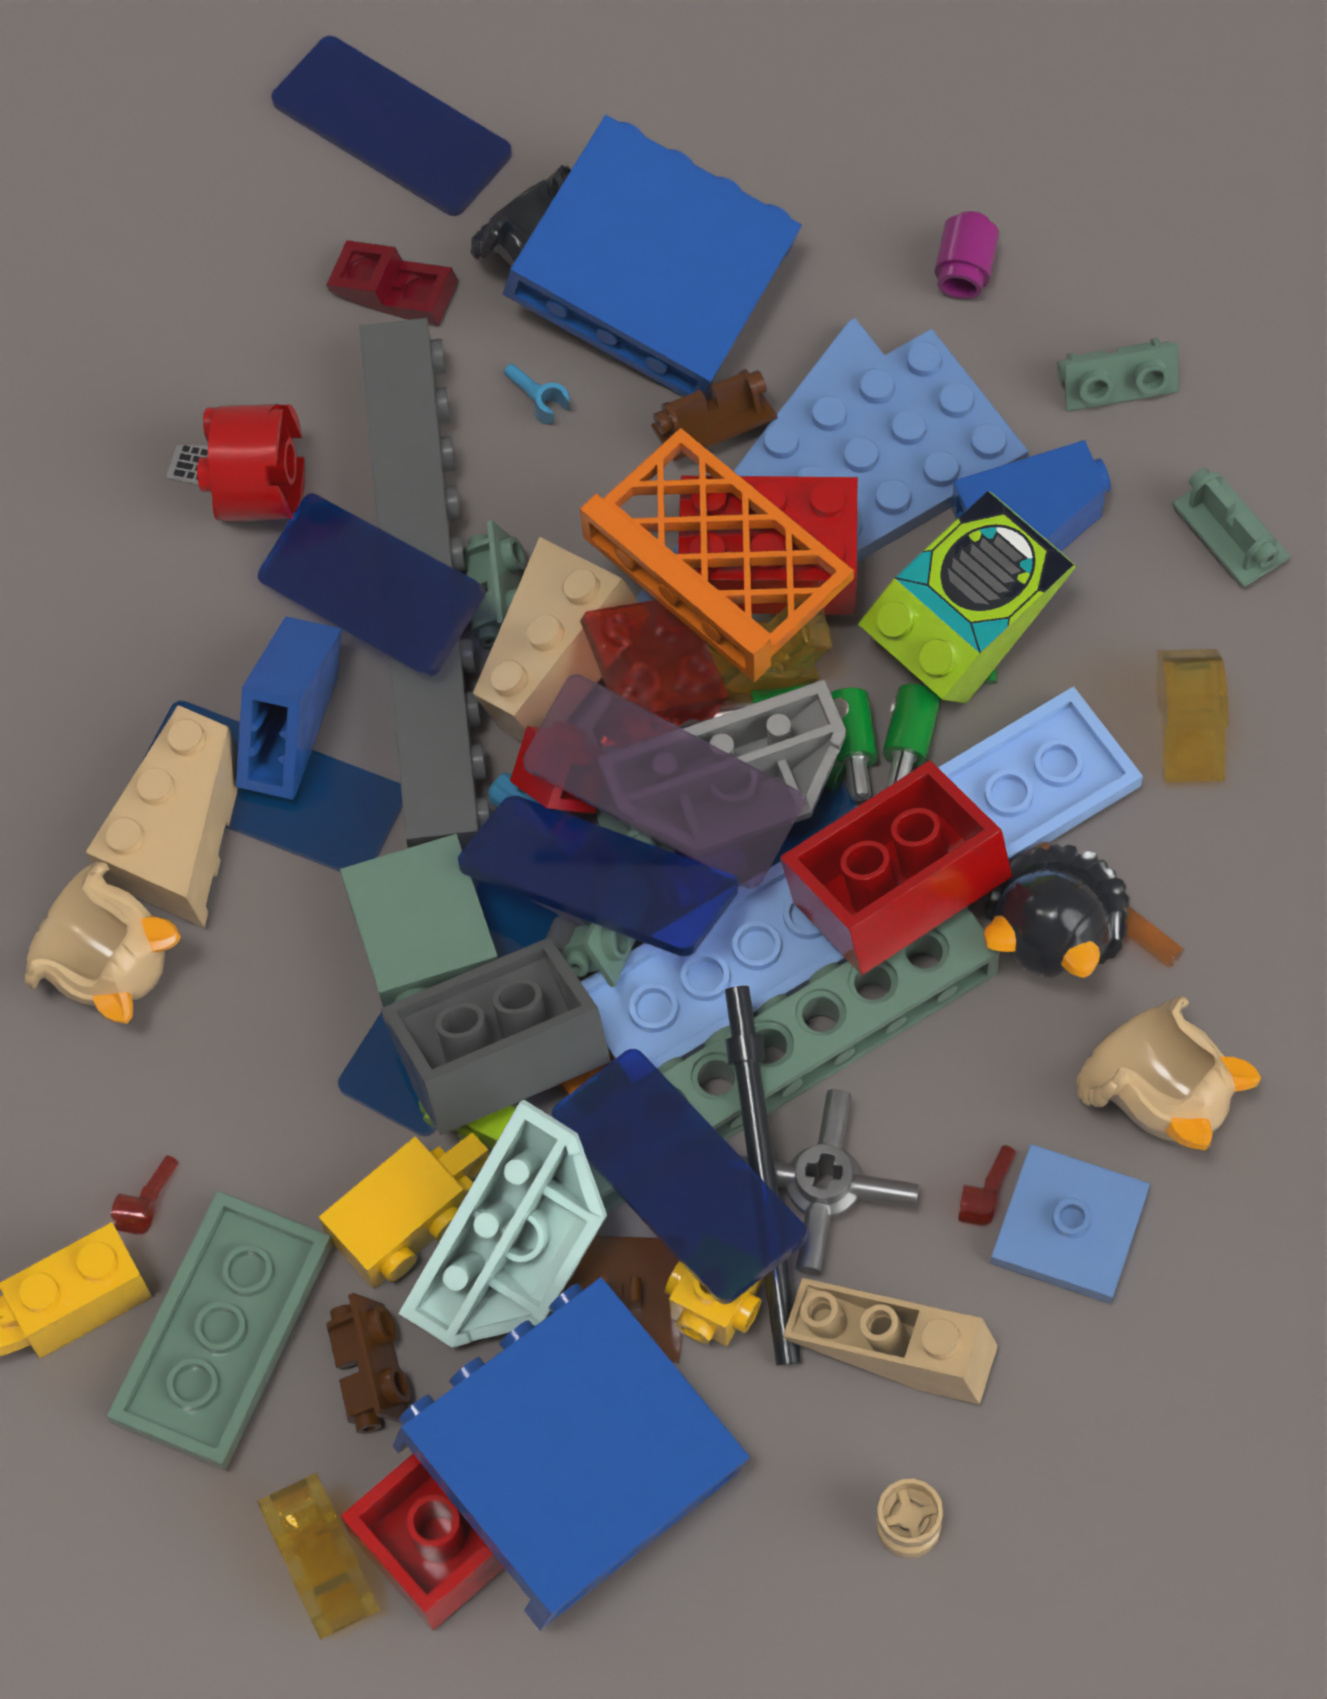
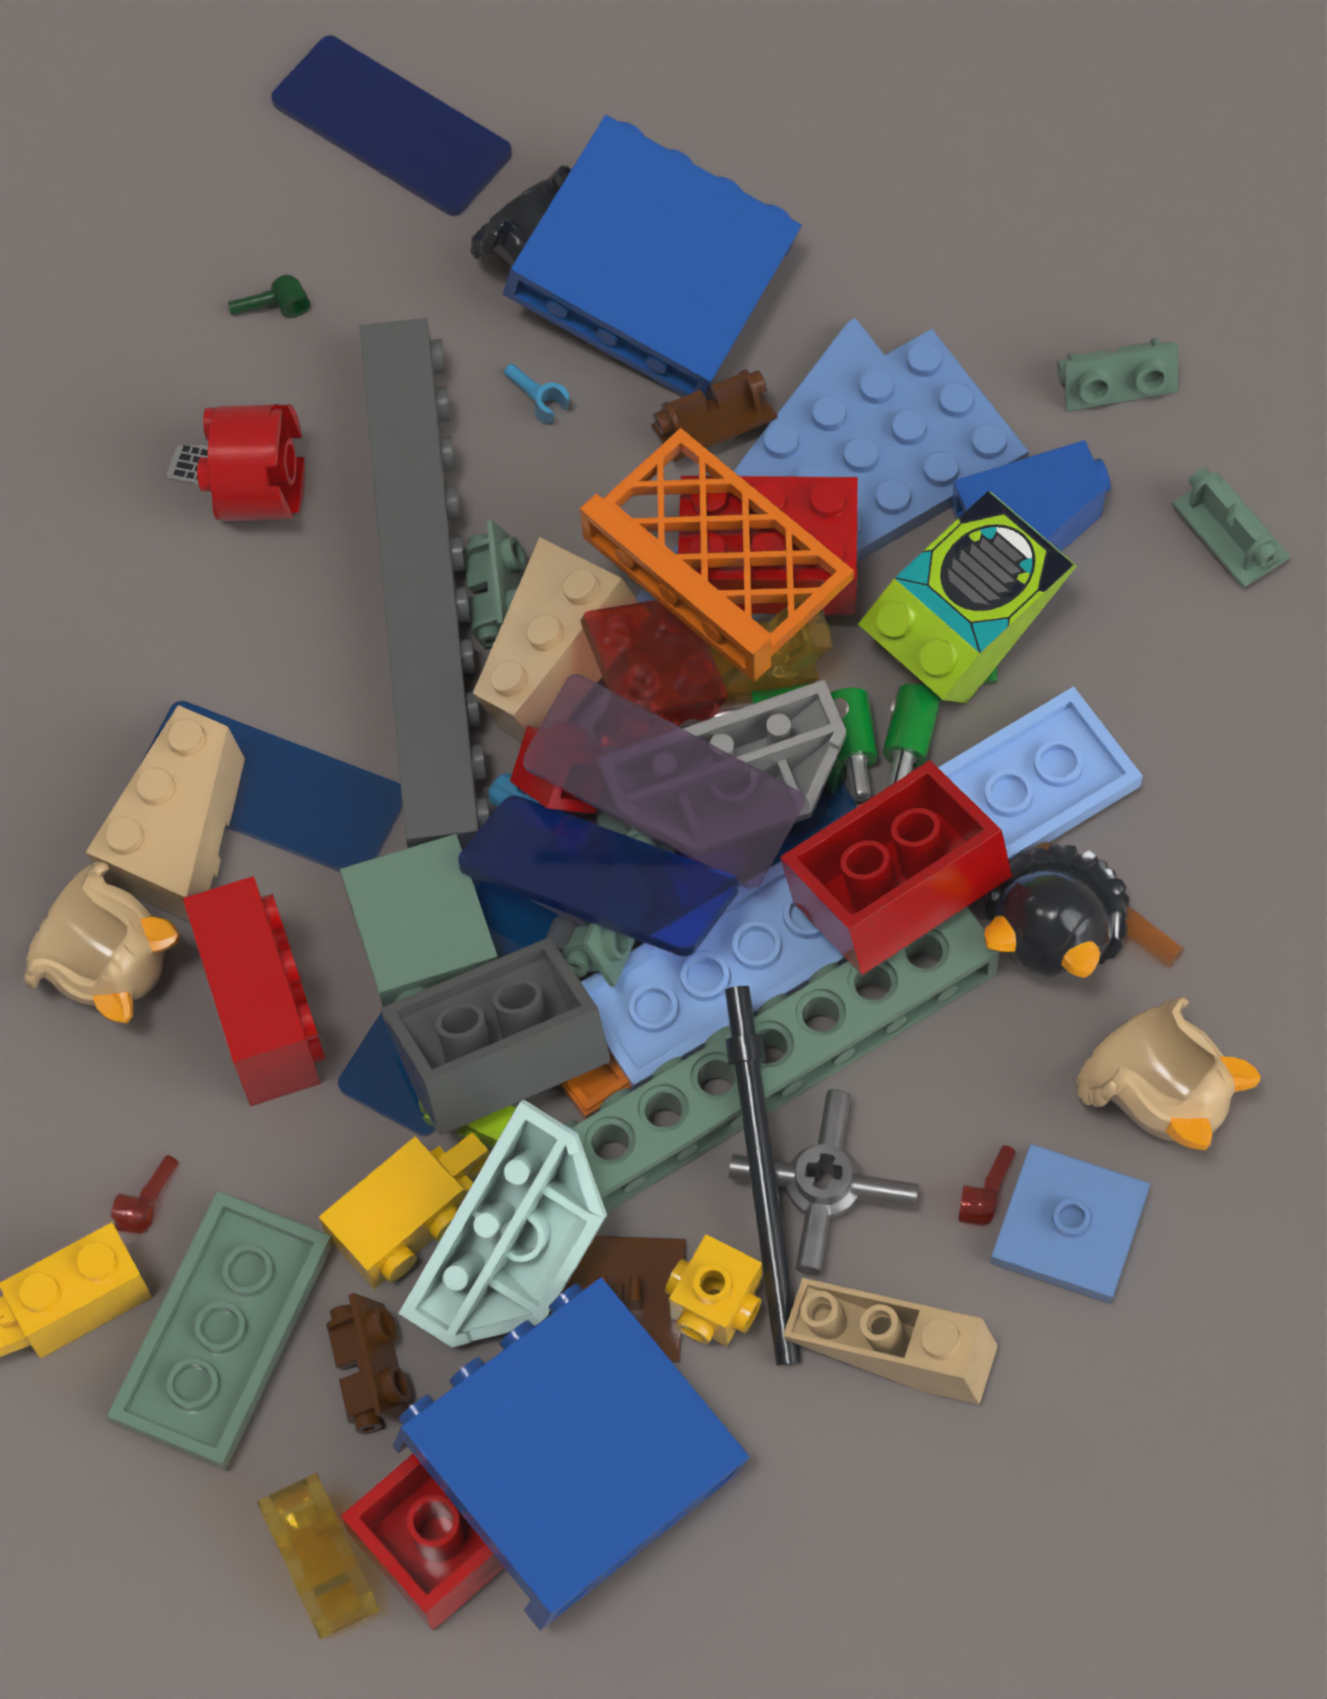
blue slope [236,616,342,800] -> none
clear blue piece [258,493,485,677] -> none
dark red slope [326,240,459,326] -> none
clear blue piece [552,1049,807,1304] -> none
tan wheel [876,1478,943,1559] -> none
magenta brick [934,211,999,299] -> none
clear yellow brick [1157,649,1229,782] -> none
none -> red brick [183,876,326,1107]
none -> dark green hand [228,275,311,318]

